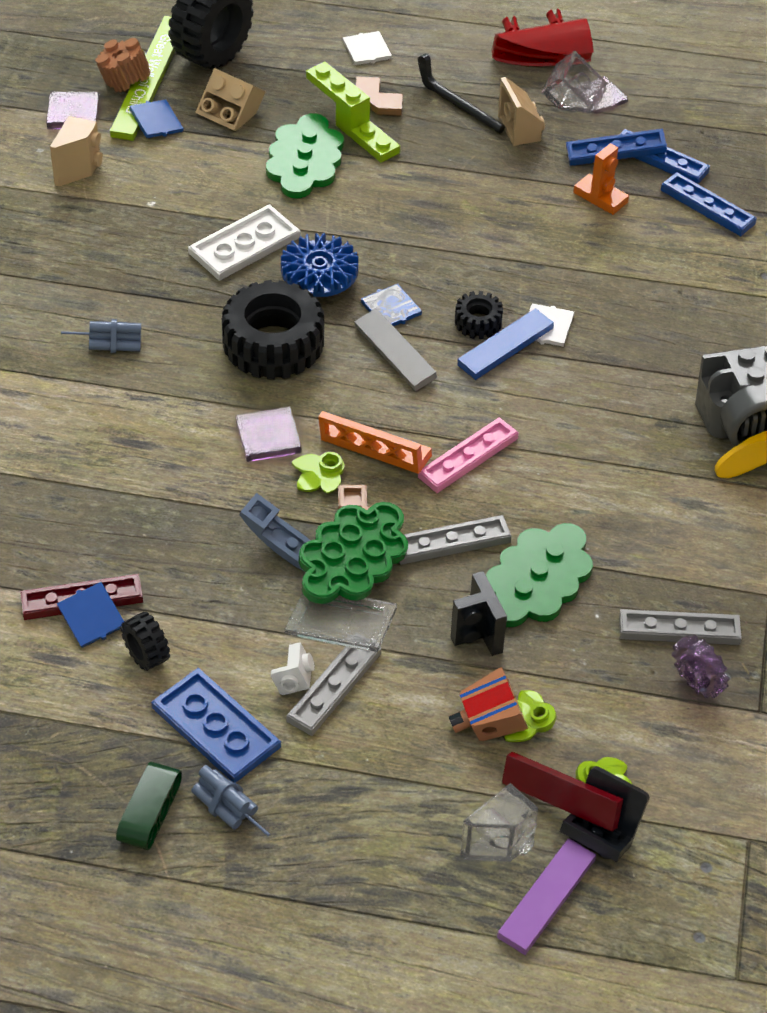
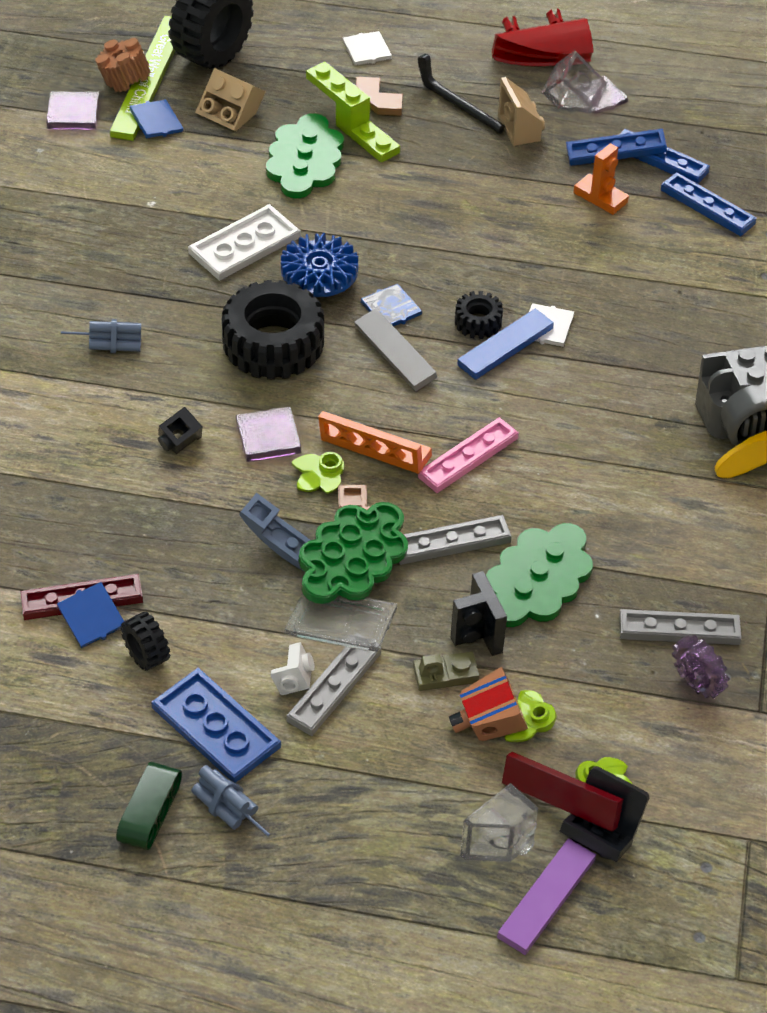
tan slope [50,116,103,186] -> none
none -> black brick [158,407,203,454]
none -> olive hinge [413,651,479,691]

